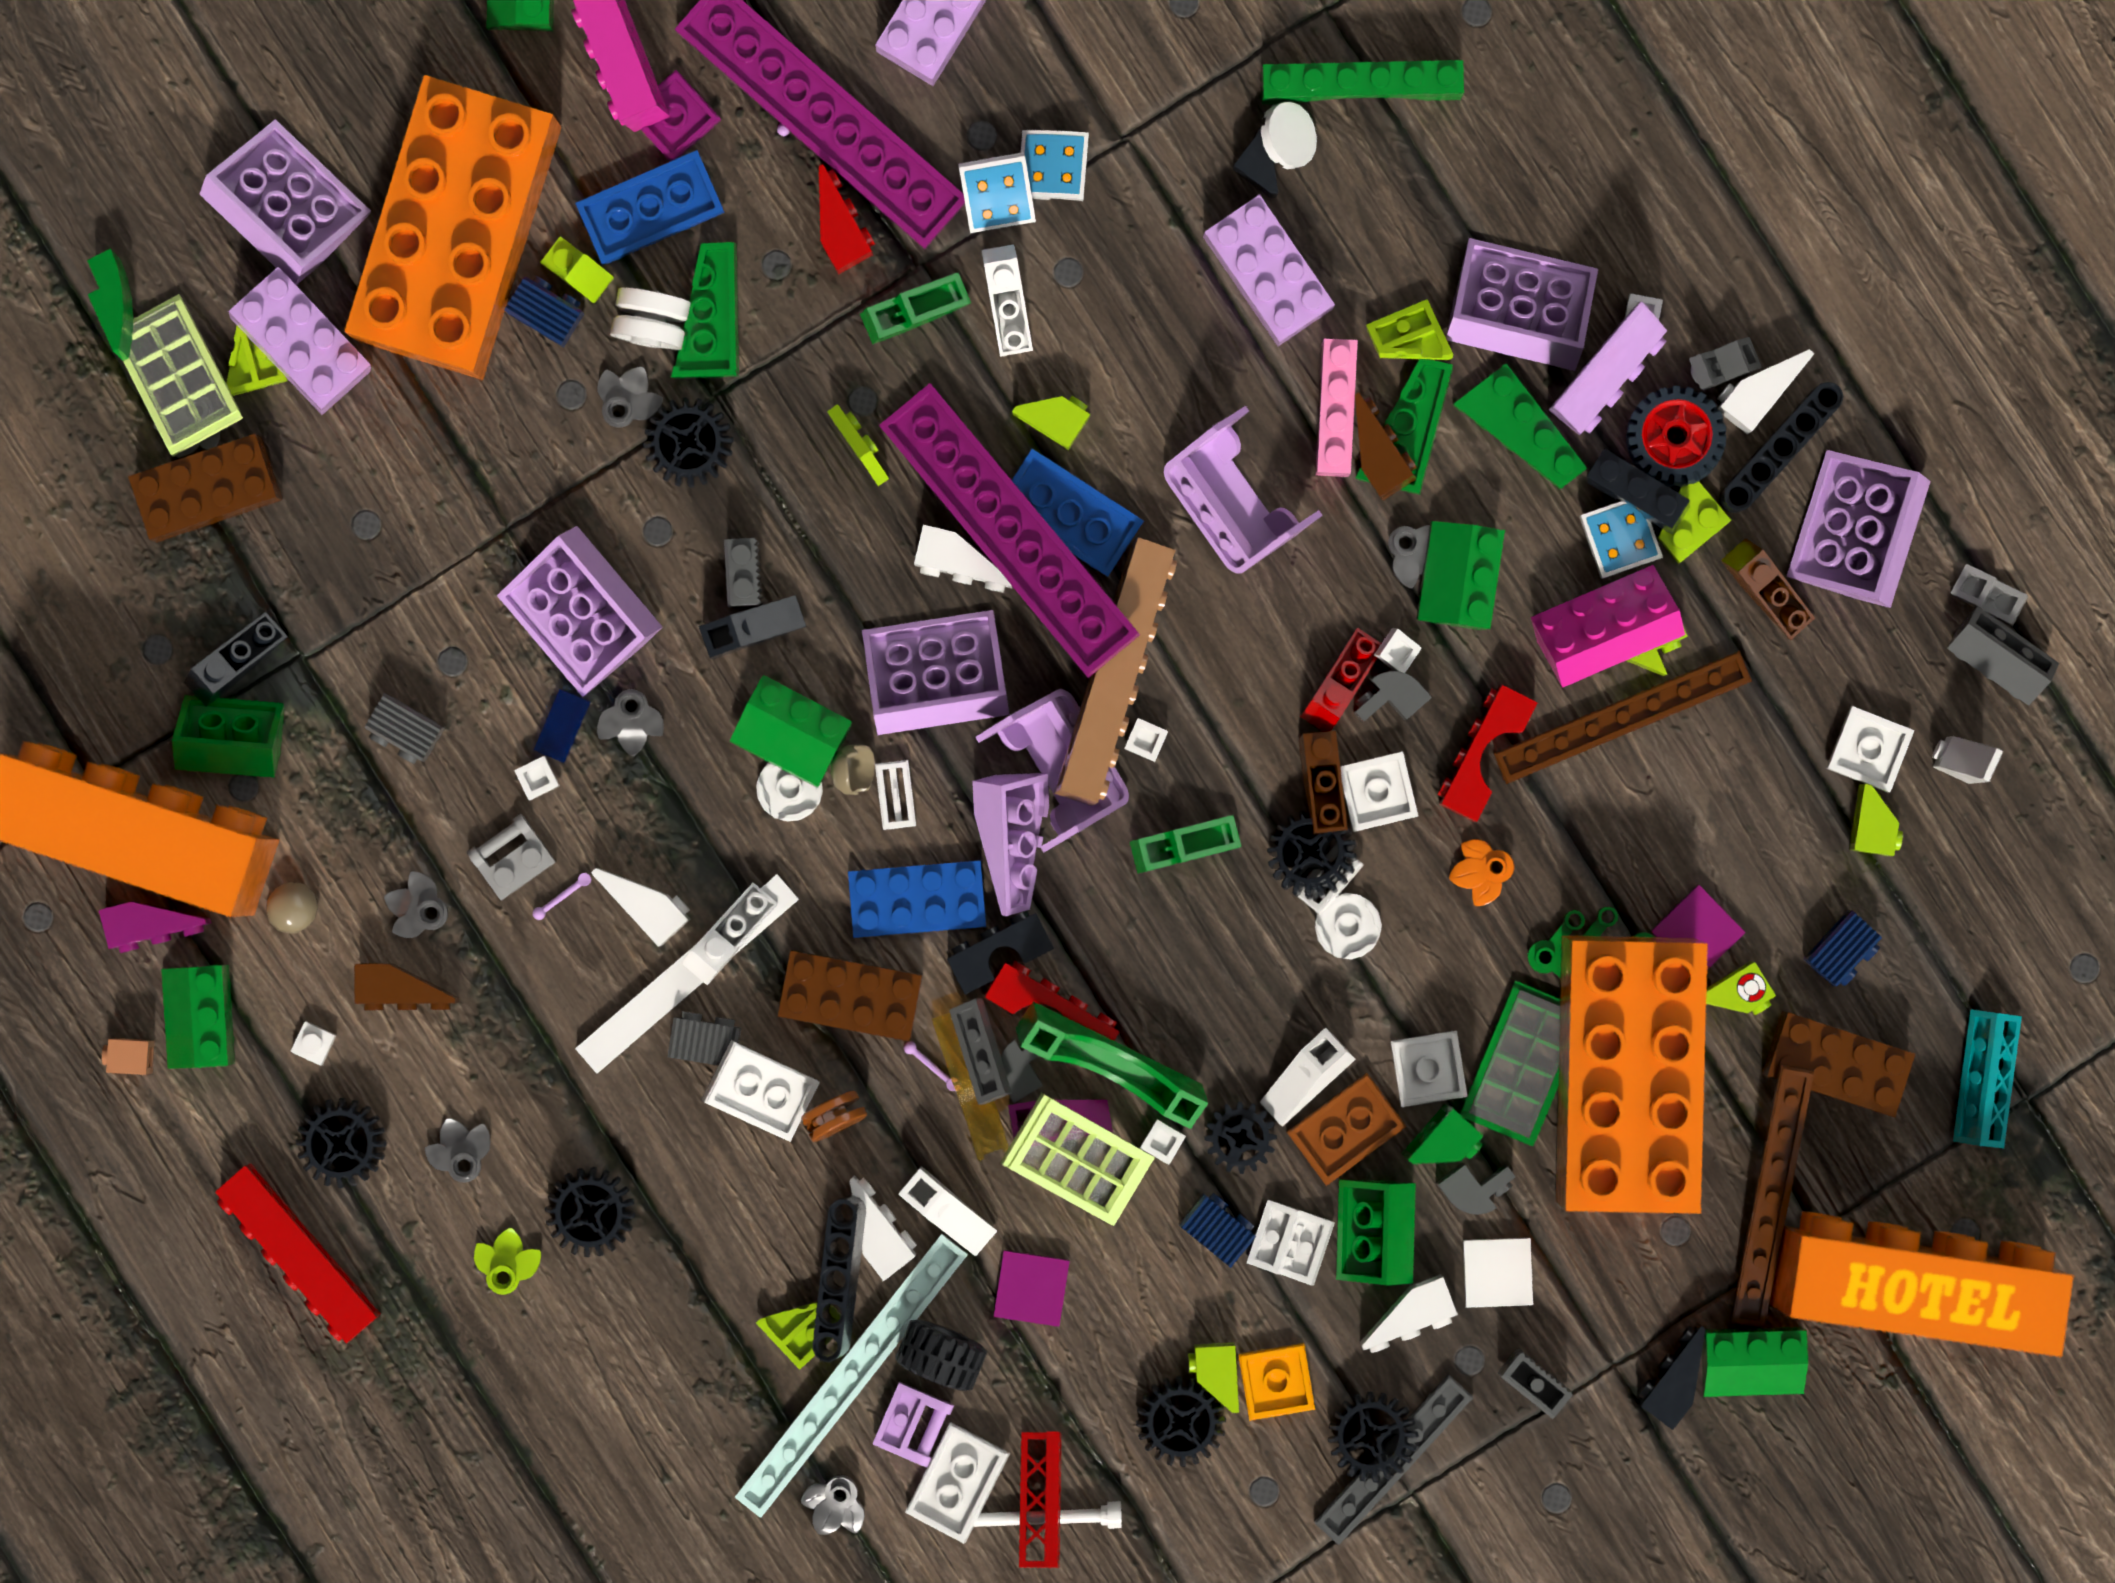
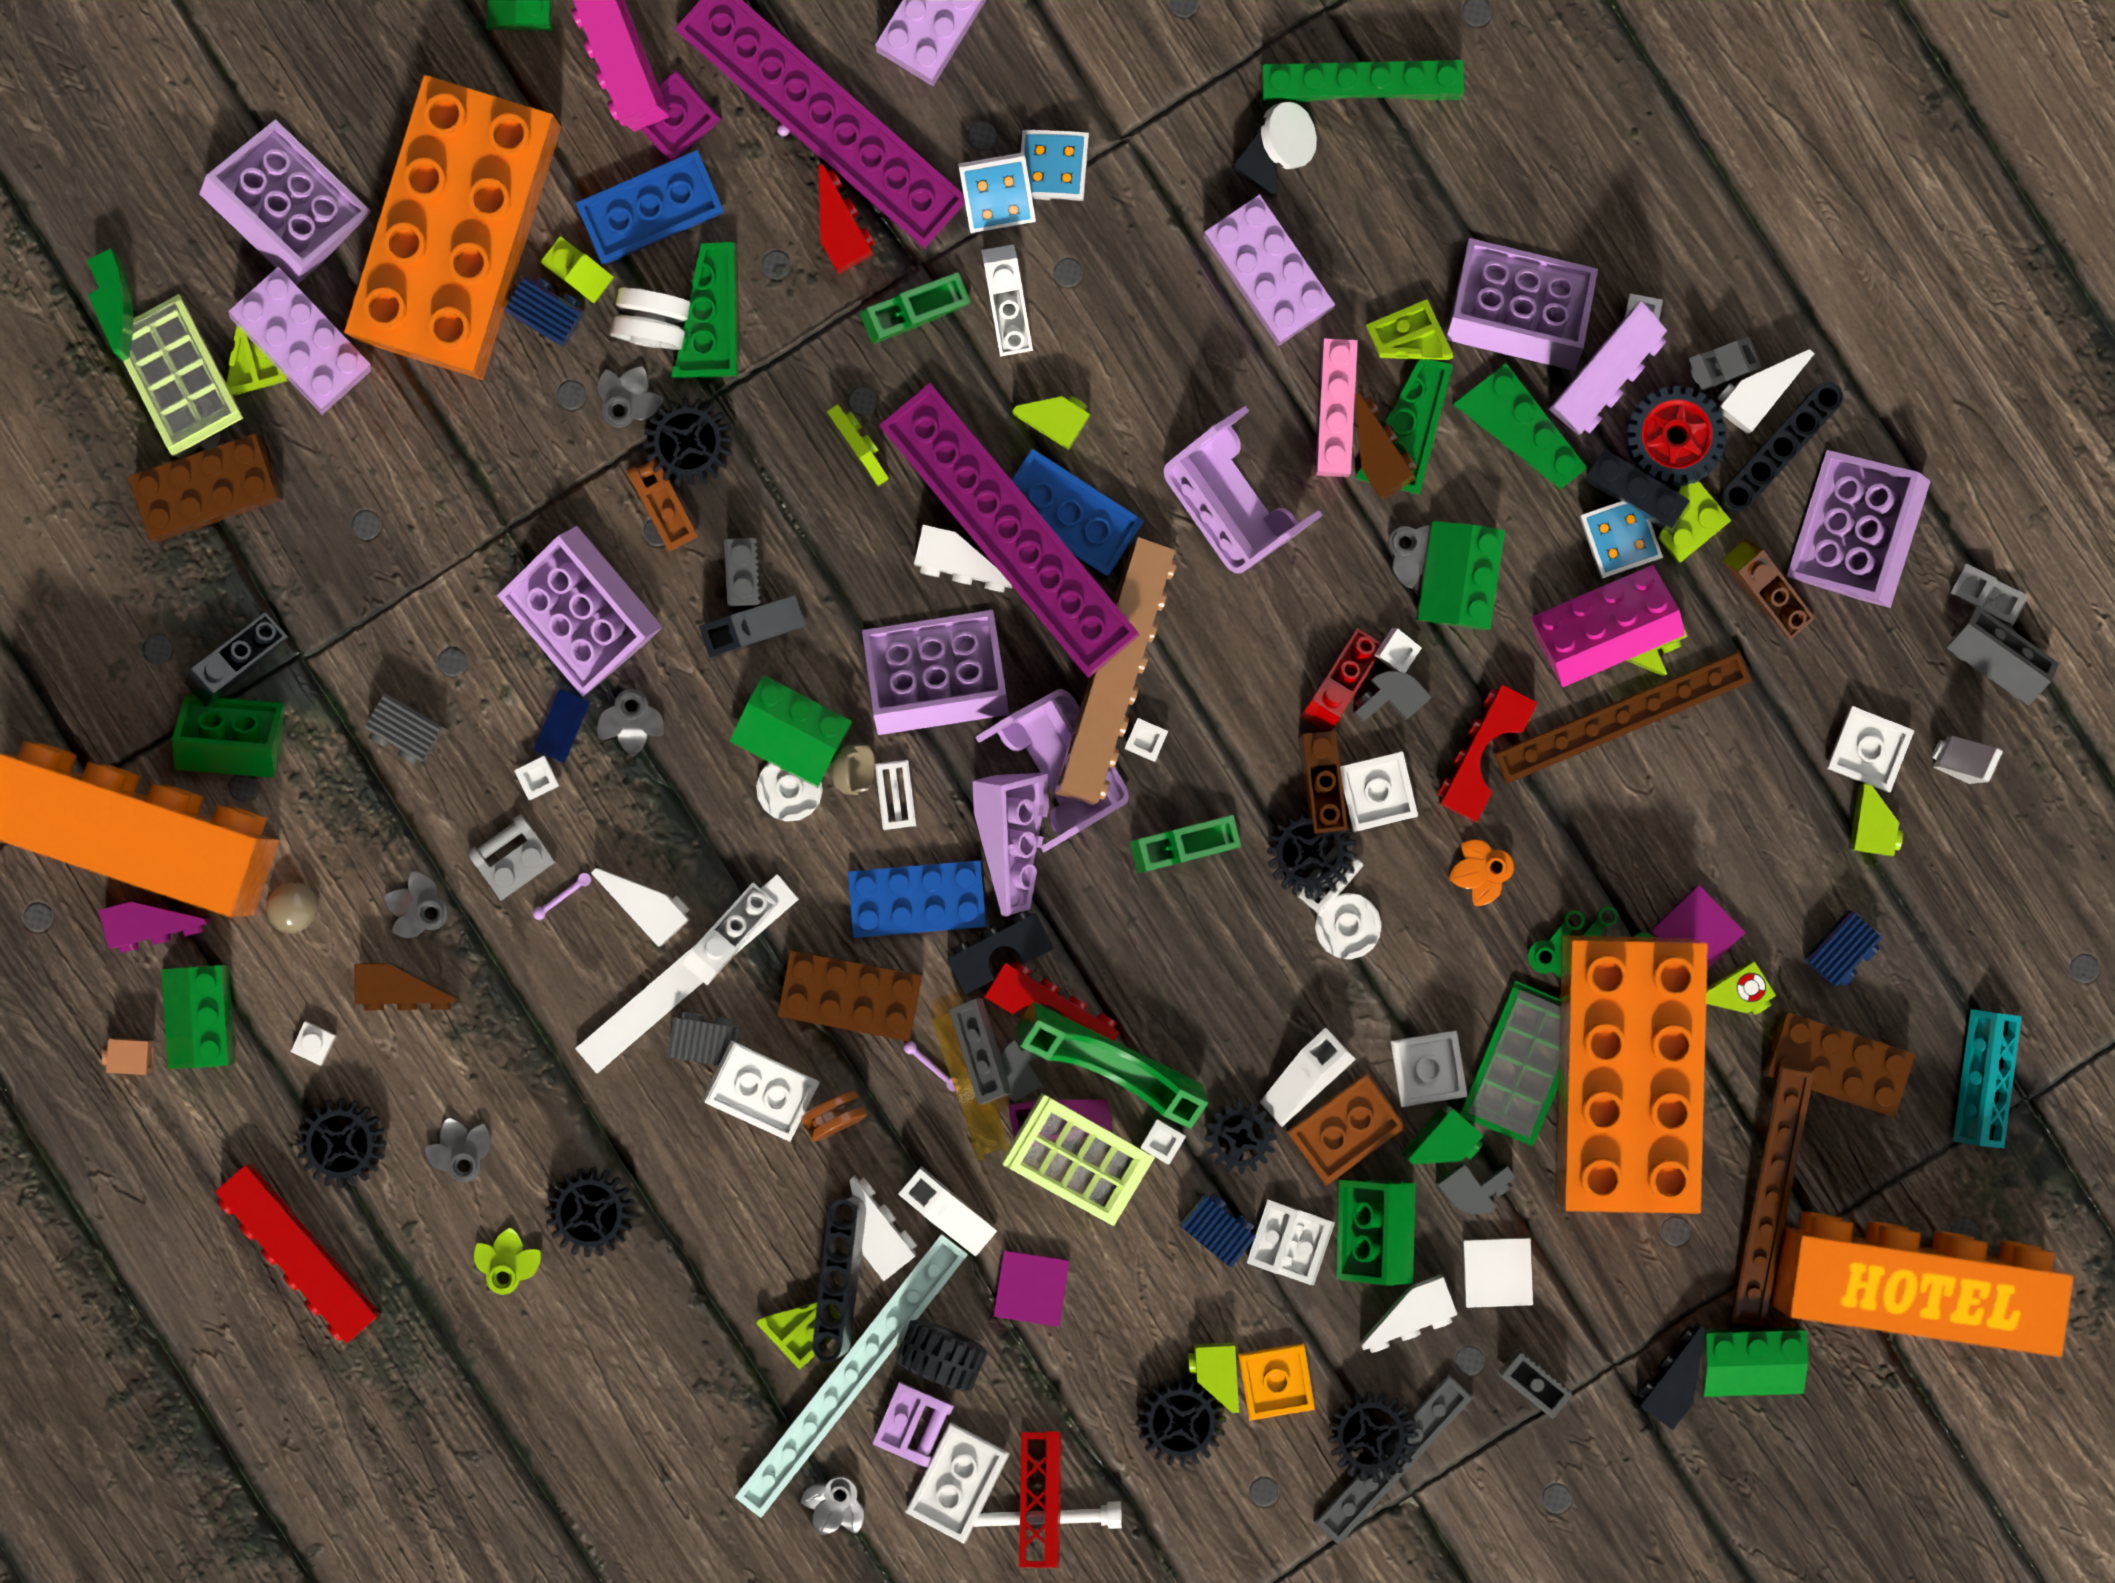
none -> dark orange plate [626,458,699,552]

